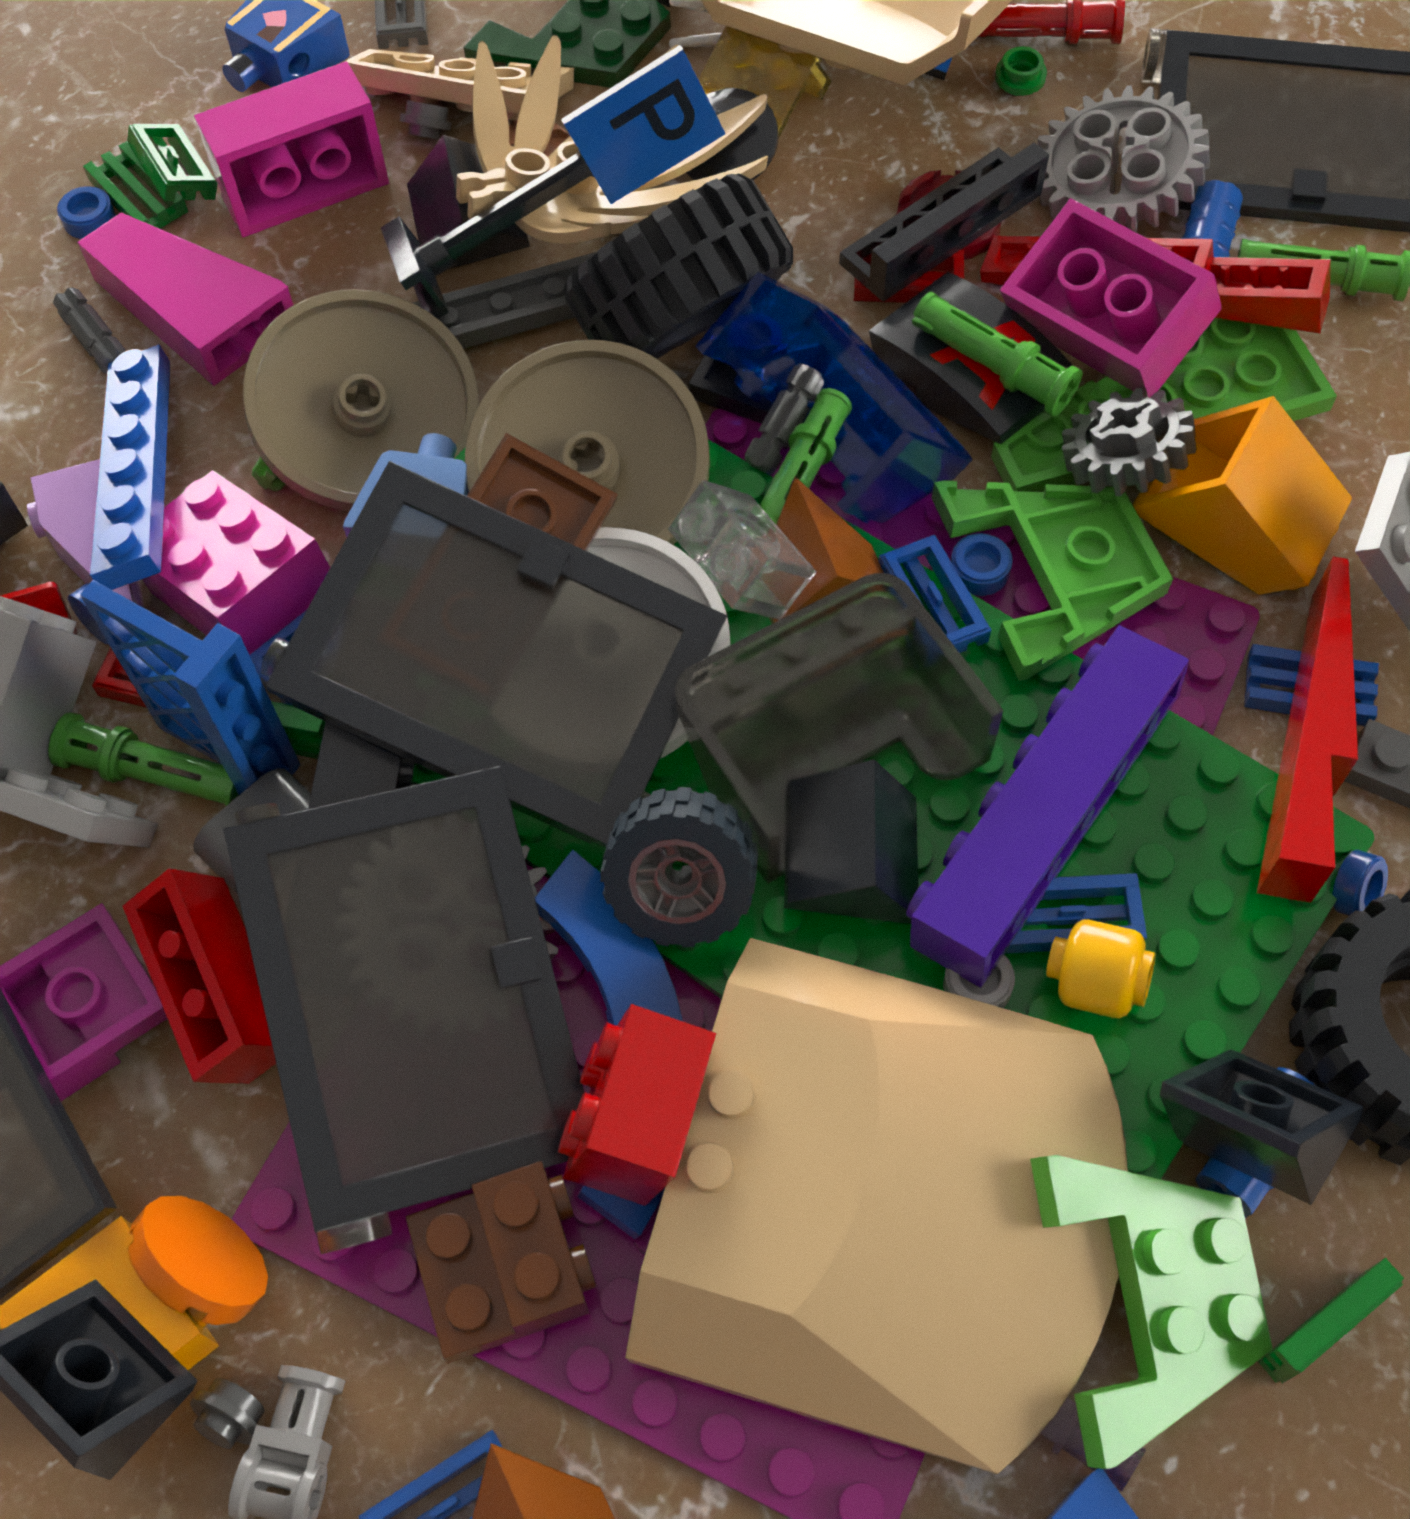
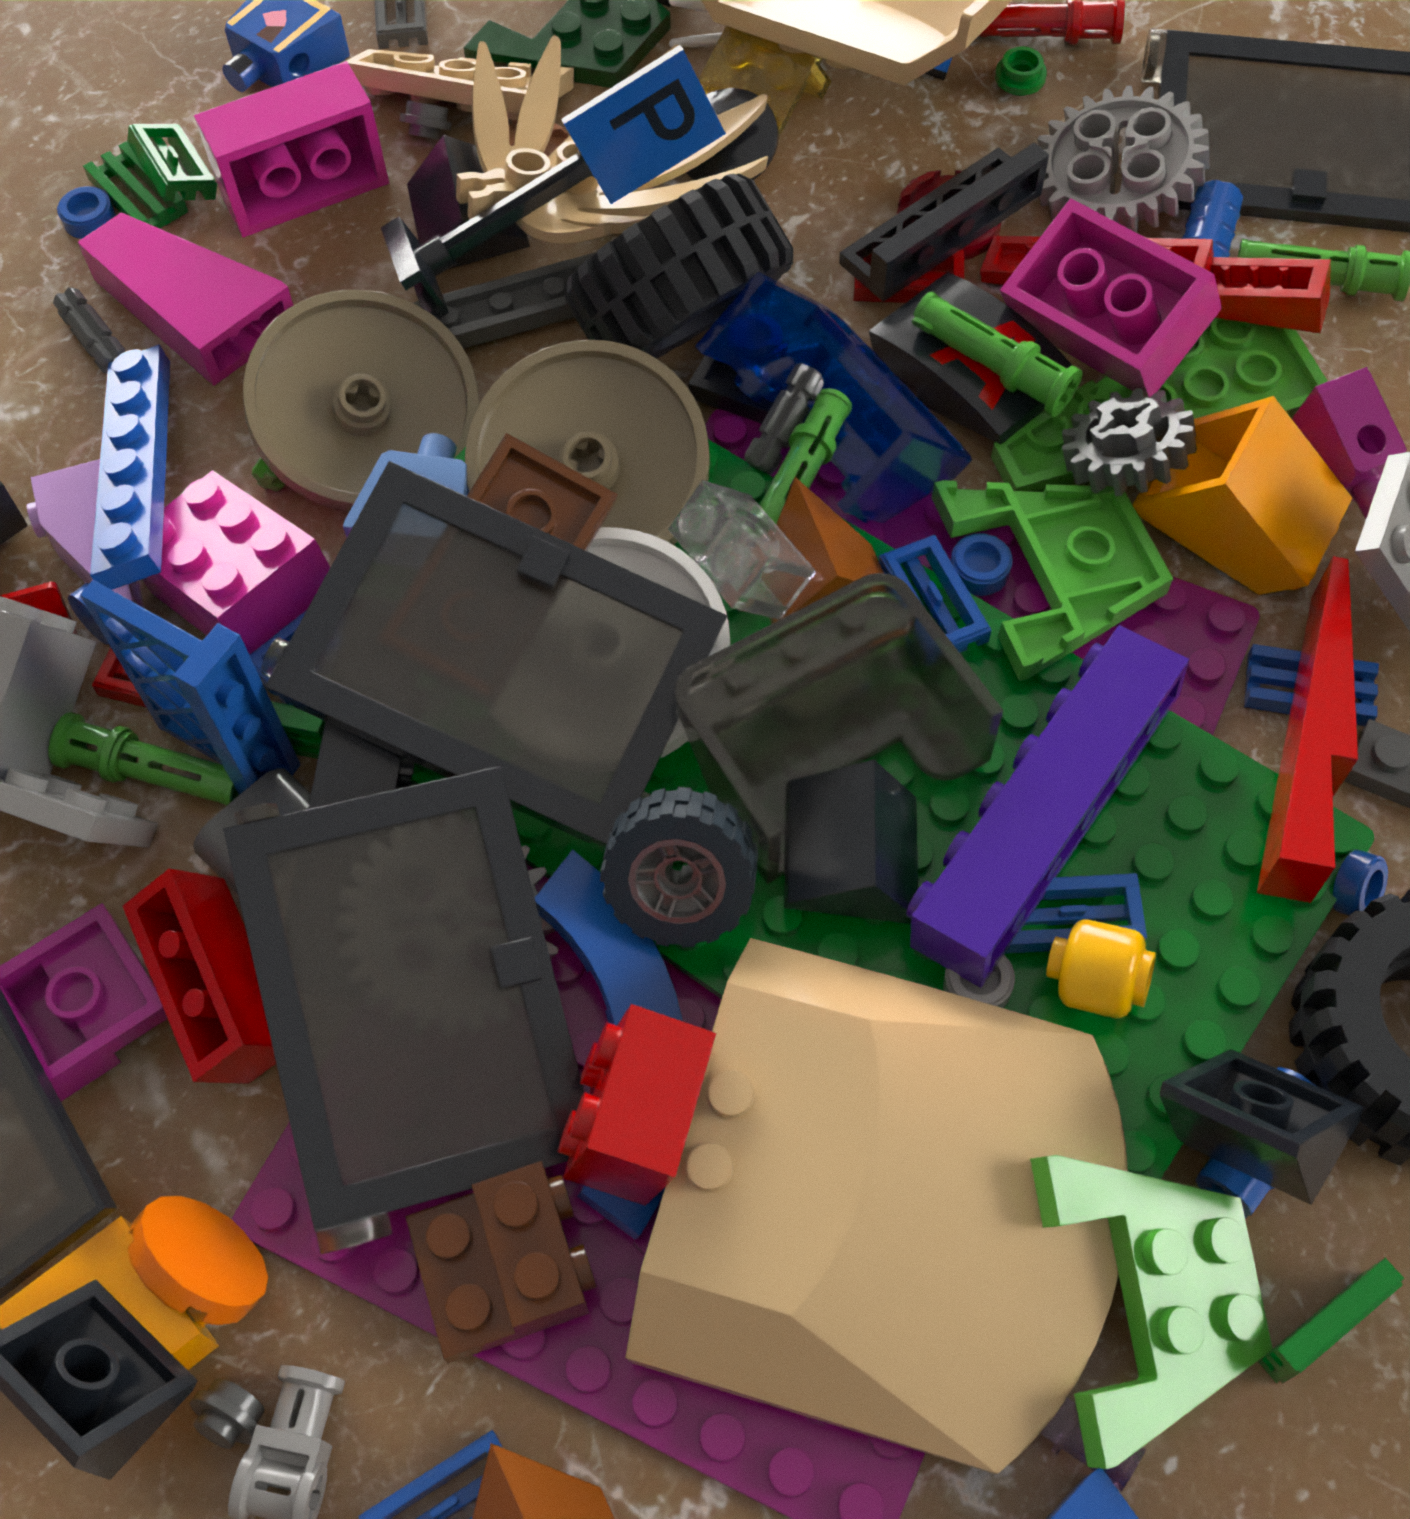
none -> magenta torso [1292,367,1407,519]

